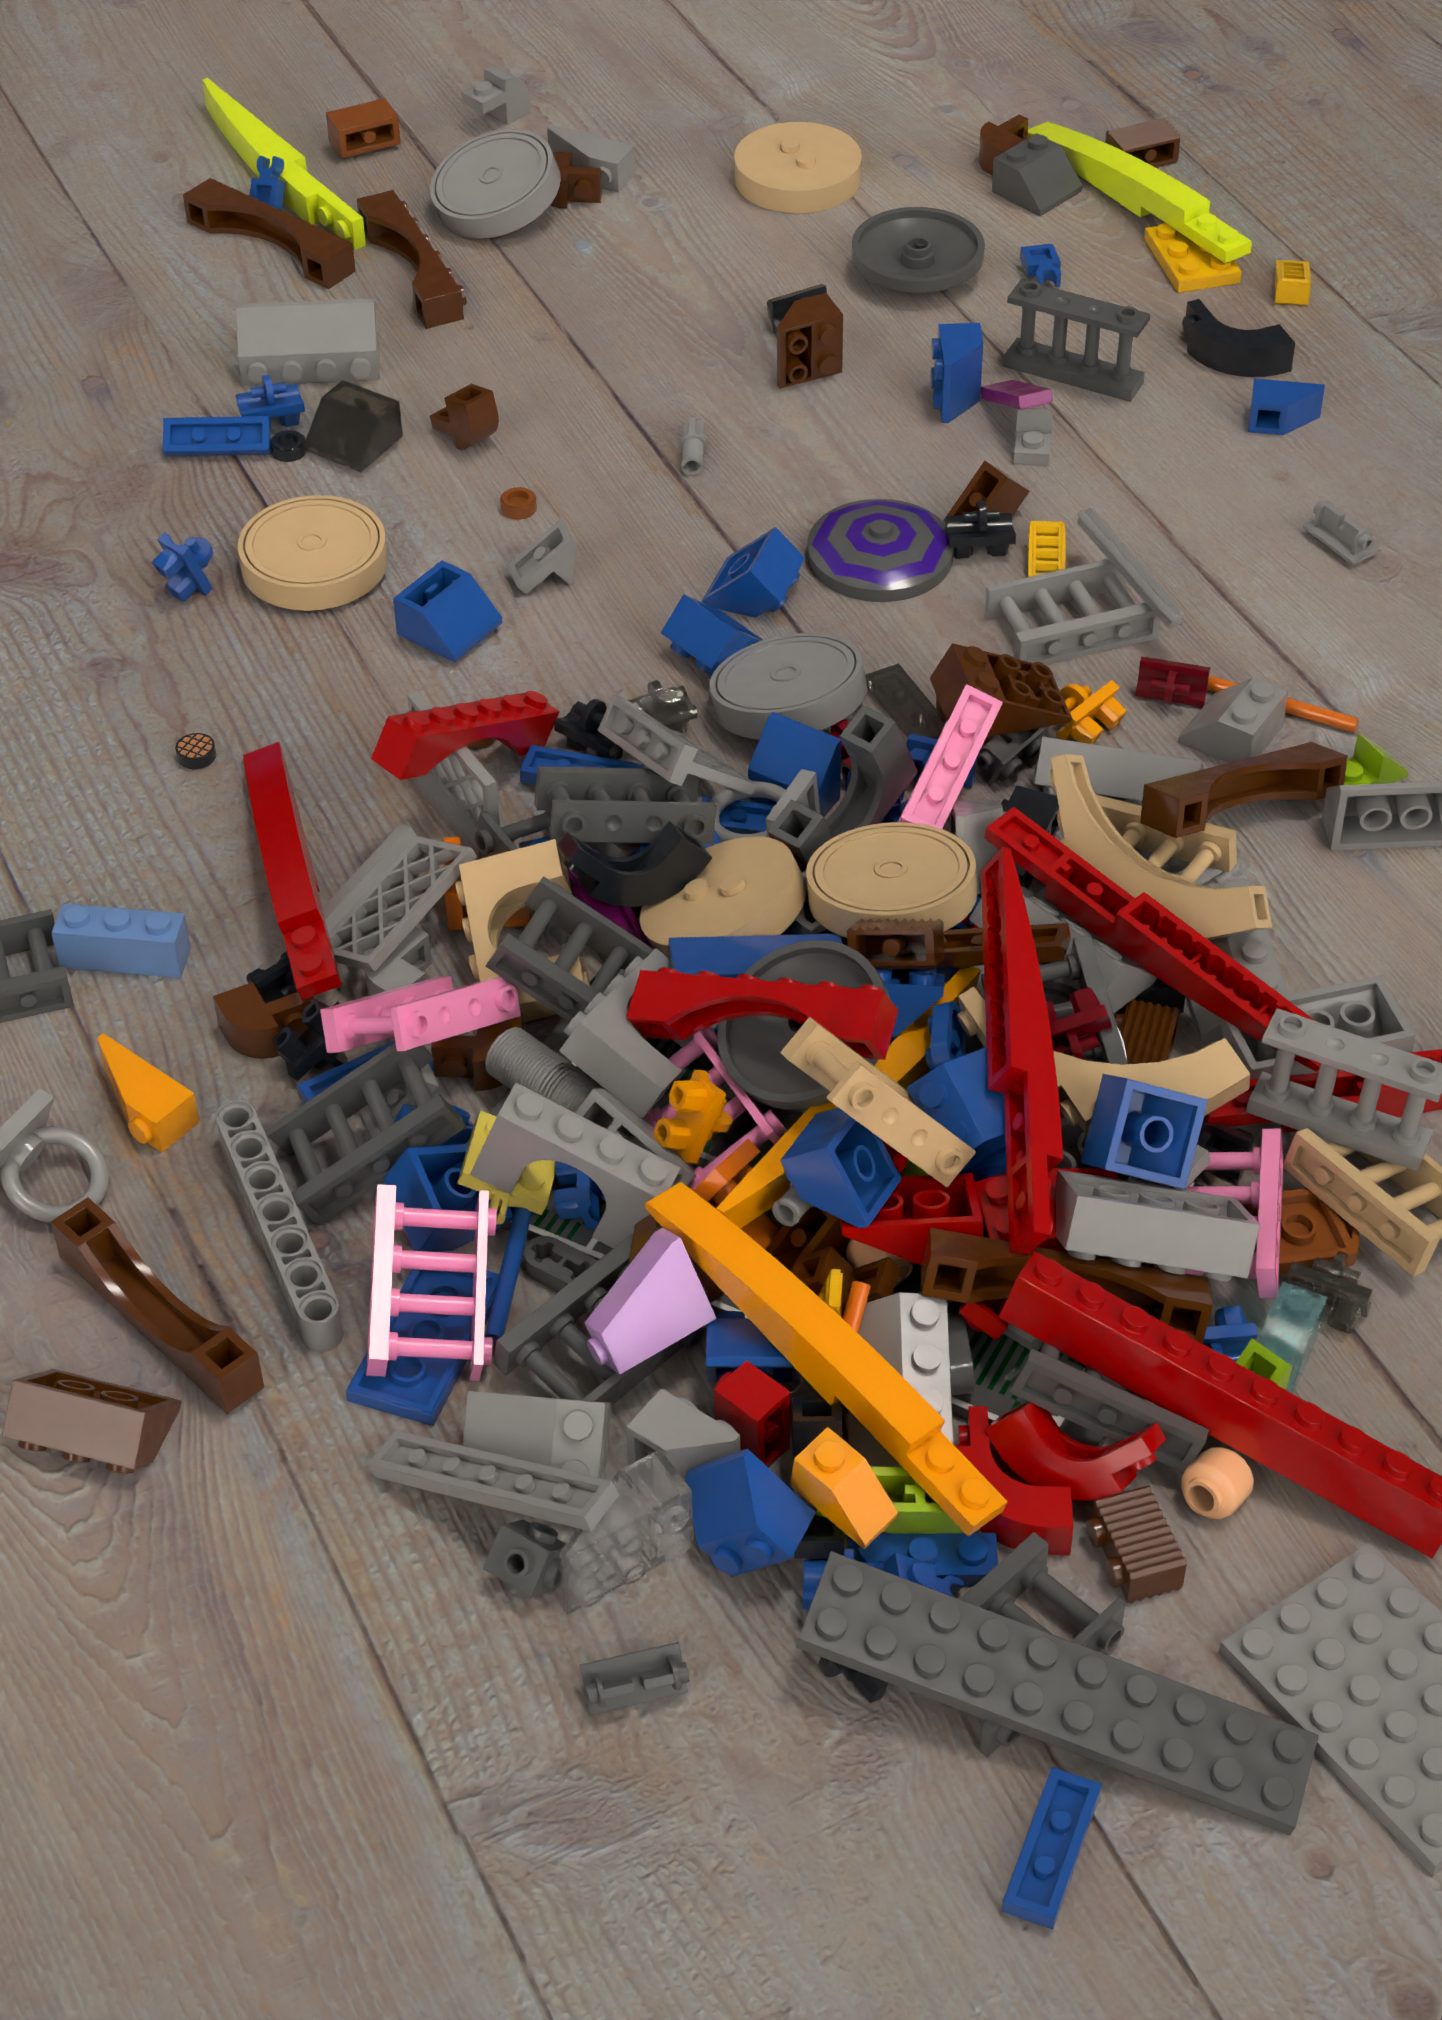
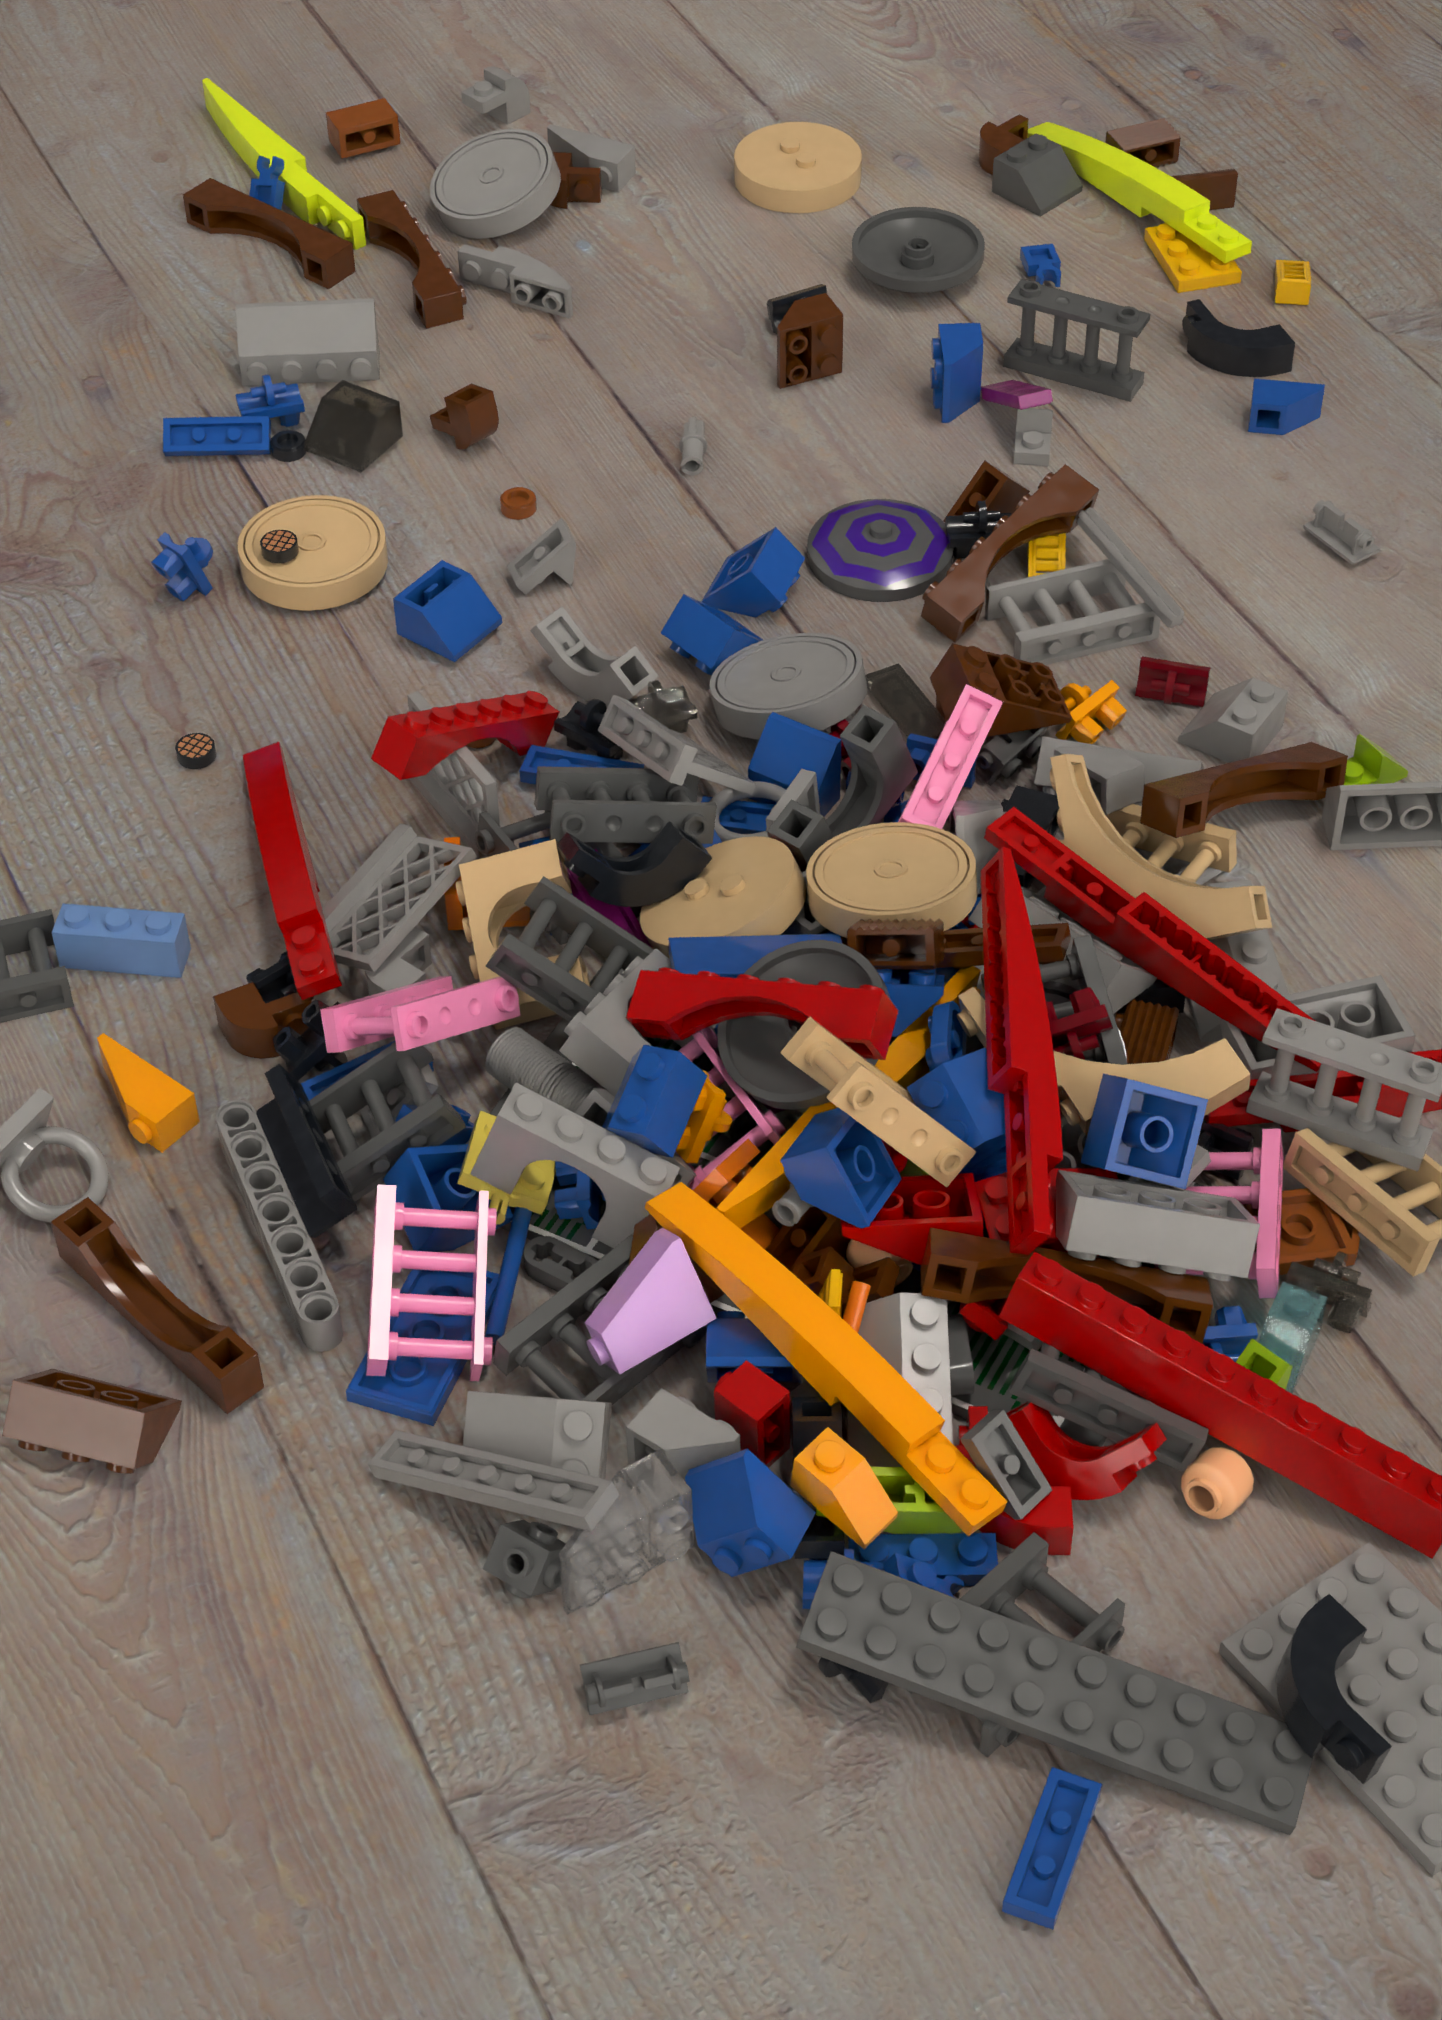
reddish brown brick [431,1013,524,1091] -> none
reddish brown brick [1086,1485,1187,1604] -> none
orange bar [1207,675,1359,733] -> none
none -> black panel [256,1064,357,1238]
none -> black tile [260,530,299,563]
none -> light grey slope [458,244,573,319]
none -> light grey arch [530,606,659,706]
none -> blue slope [602,1045,708,1158]
none -> reddish brown arch [921,464,1099,643]
none -> dark grey slope [960,1409,1052,1520]
none -> light grey slope [1054,747,1145,815]
none -> reddish brown brick [1171,169,1238,210]
none -> black arch [1277,1594,1392,1784]

